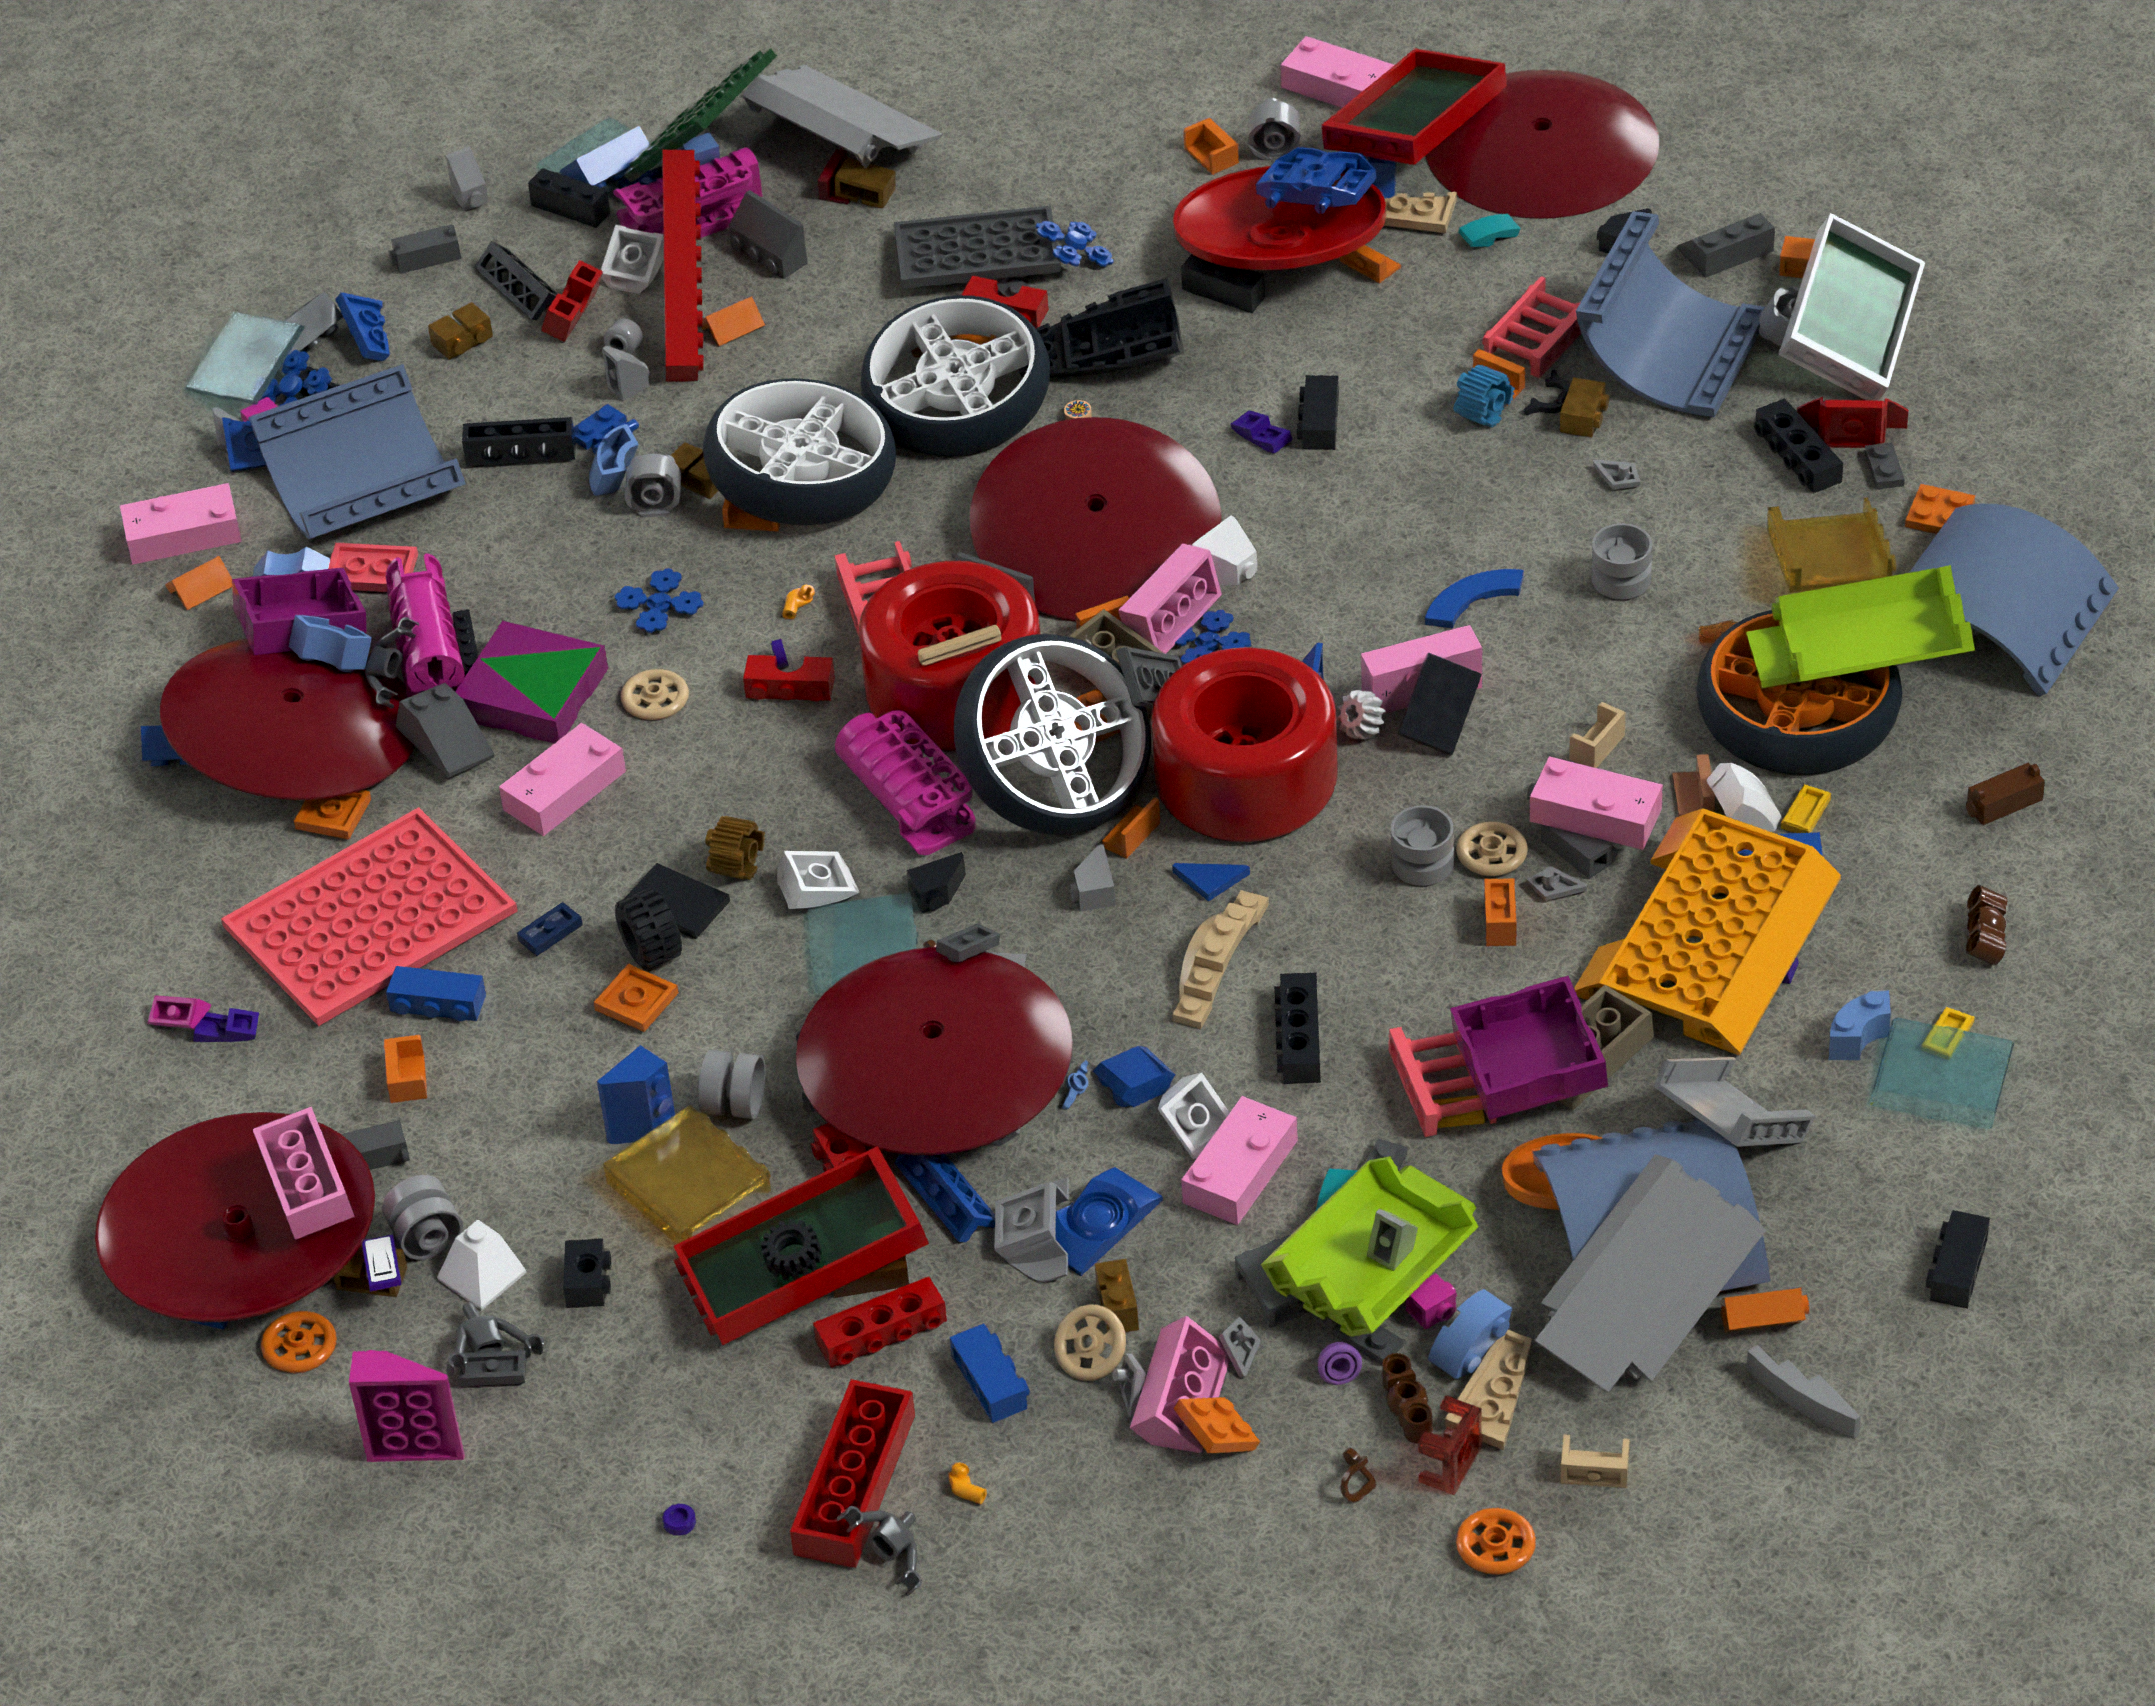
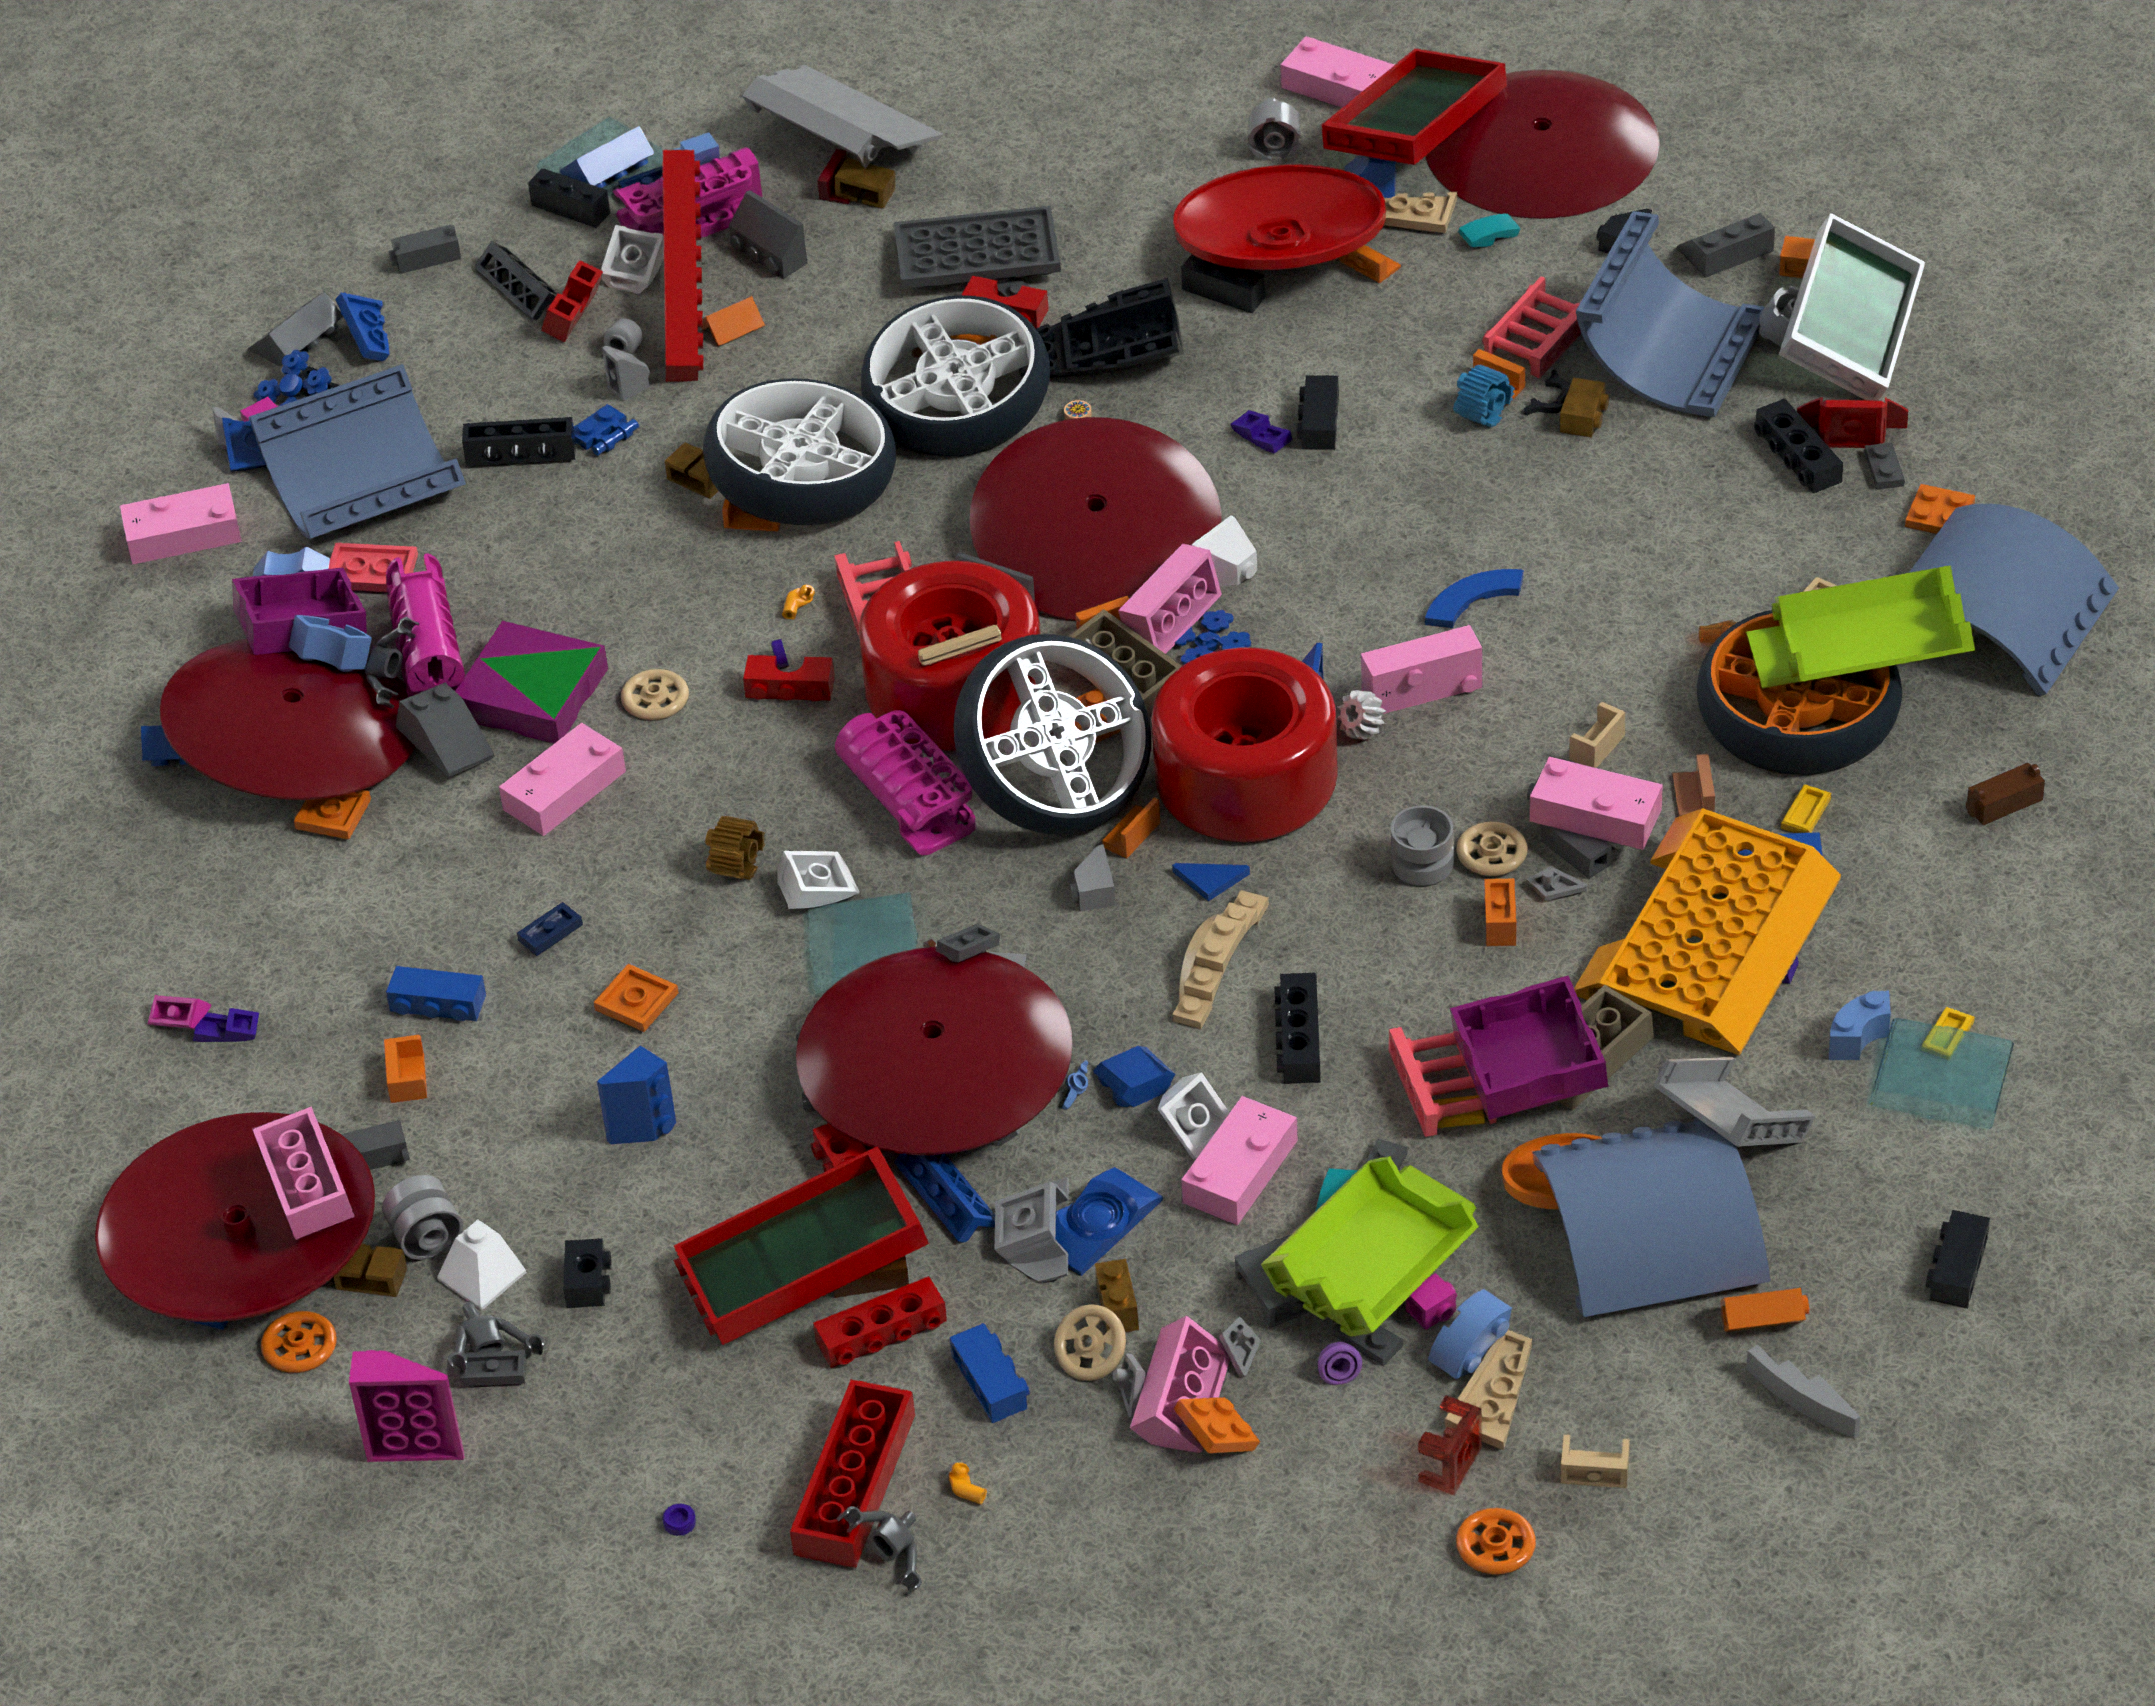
orange panel [165,556,232,610] -> none
clear light blue piece [186,312,305,405] -> none
coral plate [221,807,518,1026] -> none
slope [362,1234,402,1291] -> none
pearl gold piece [428,302,493,360] -> none
light grey slope [446,147,489,211] -> none
black piece [452,609,478,678] -> none
medium blue brick [589,424,639,496] -> none
clear yellow panel [603,1105,771,1244] -> none
blue plant [615,568,704,633] -> none
black tyre [615,888,682,971] -> none
light grey brick [624,454,682,517] -> none
black tile [624,863,730,939] -> none
dark green plate [625,48,777,183] -> none
light grey wheel [698,1049,765,1119] -> none
black tyre [761,1219,822,1281] -> none
black slope [906,852,966,913] -> none
blue plant [1035,221,1114,267] -> none
dark grey tile [1116,647,1181,708] -> none
orange panel [1183,117,1239,175] -> none
blue piece [1256,147,1376,214] -> none
reddish brown piece [1340,1448,1376,1502] -> none
light grey slope [1367,1209,1418,1271] -> none
reddish brown piece [1382,1353,1433,1444] -> none
black tile [1397,652,1482,755] -> none
light grey panel [1535,1154,1766,1392] -> none
light grey wheel [1592,523,1652,600] -> none
light grey piece [1593,460,1640,490] -> none
white slope [1706,763,1783,832] -> none
clear yellow panel [1767,497,1896,593] -> none
reddish brown piece [1966,885,2007,966] -> none

